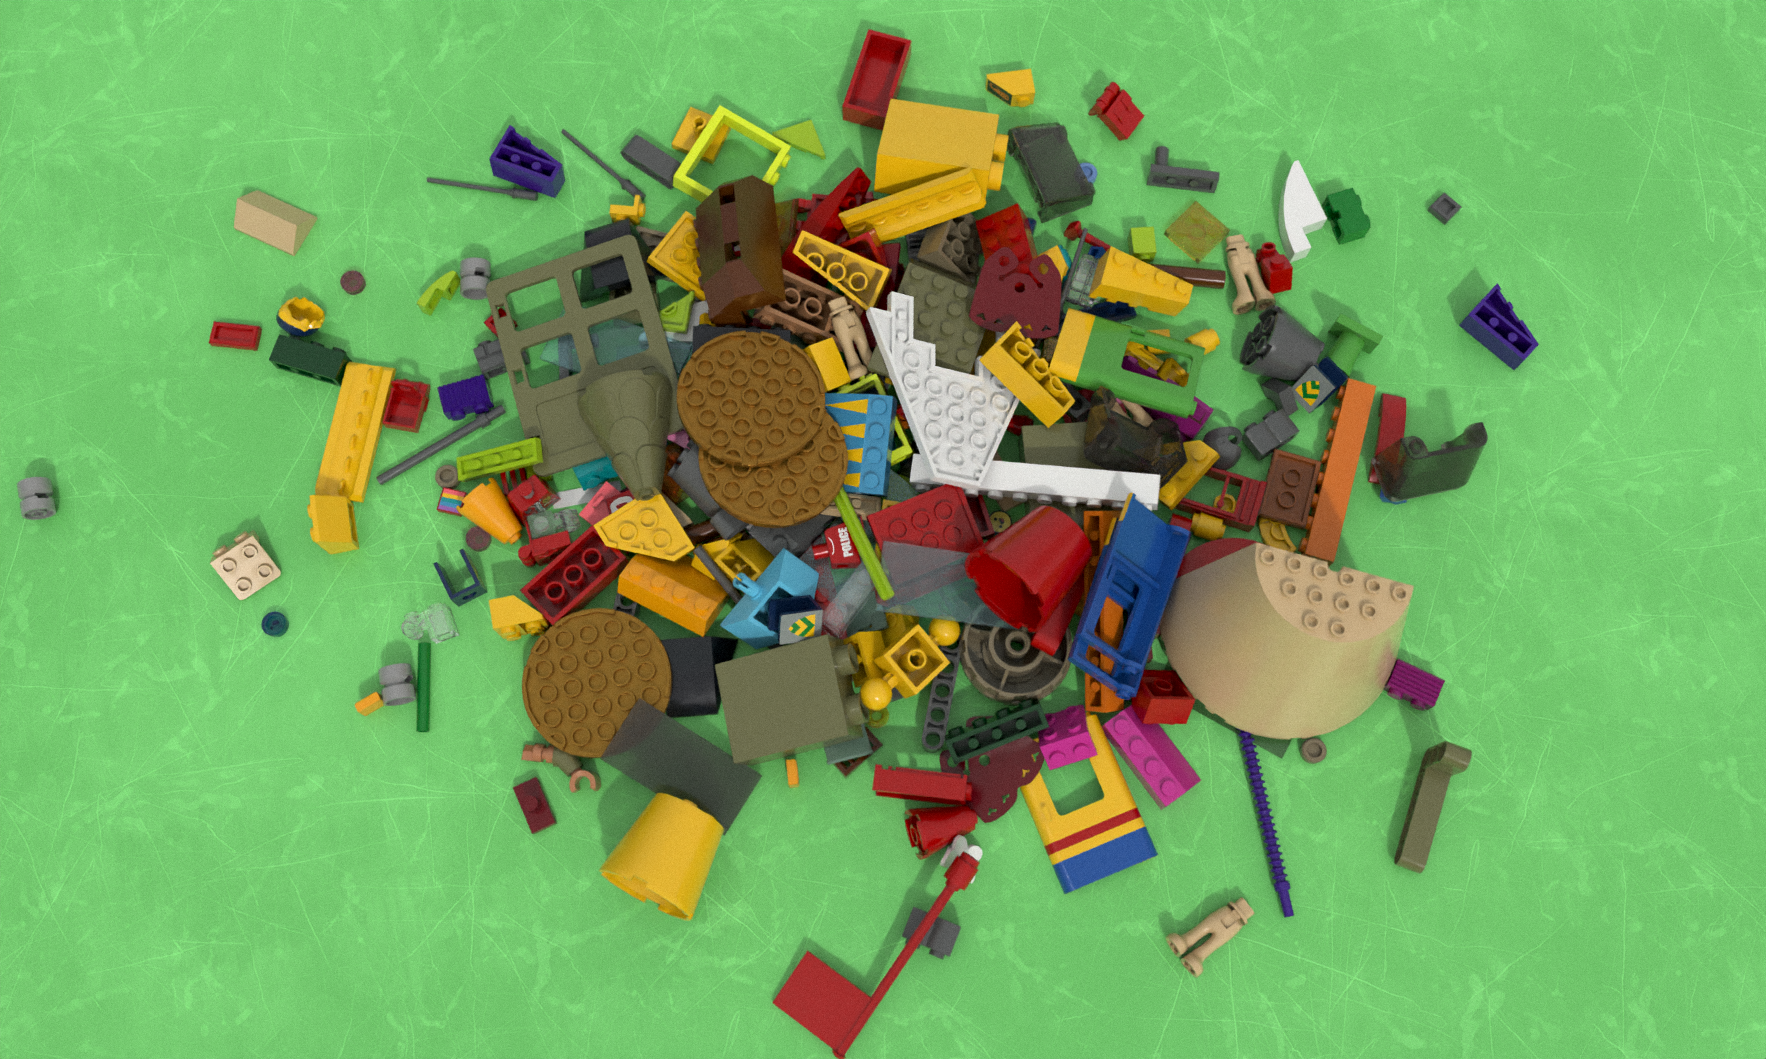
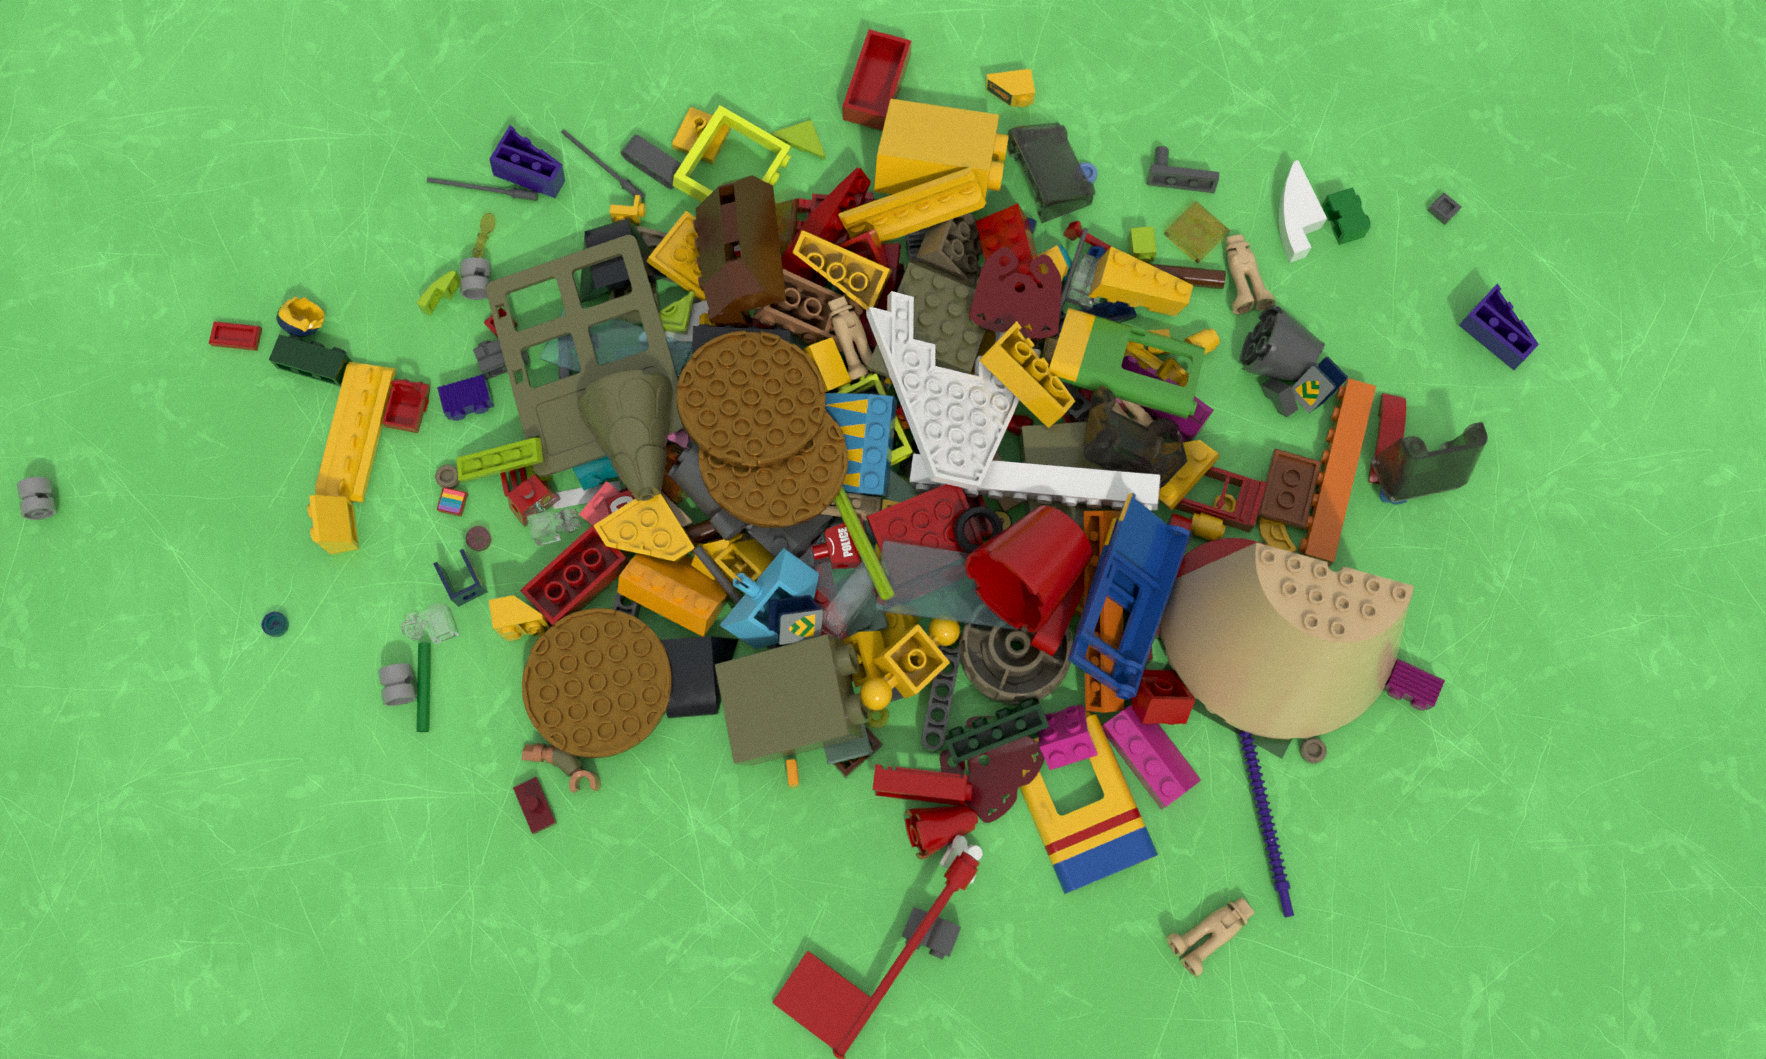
tan bracket [210,530,281,600] -> none
tan slope [234,190,318,256] -> none
tile [340,270,366,295] -> none
light orange tile [354,692,384,716] -> none
dark grey bar [376,404,506,485] -> none
light orange cone [456,477,523,545] -> none
red piece [518,521,573,567] -> none
yellow cone [599,793,724,921] -> none
clear smoke piece [600,698,763,836] -> none
red piece [1088,82,1144,141] -> none
dark grey helmet [1203,426,1243,470] -> none
dark grey brick [1242,409,1300,461] -> none
red brick [1255,242,1293,294] -> none
bright green plant [1321,314,1383,378] -> none
olive beam [1394,741,1472,874] -> none
none -> clear yellow piece [472,213,496,258]
none -> black tyre [953,506,1003,553]

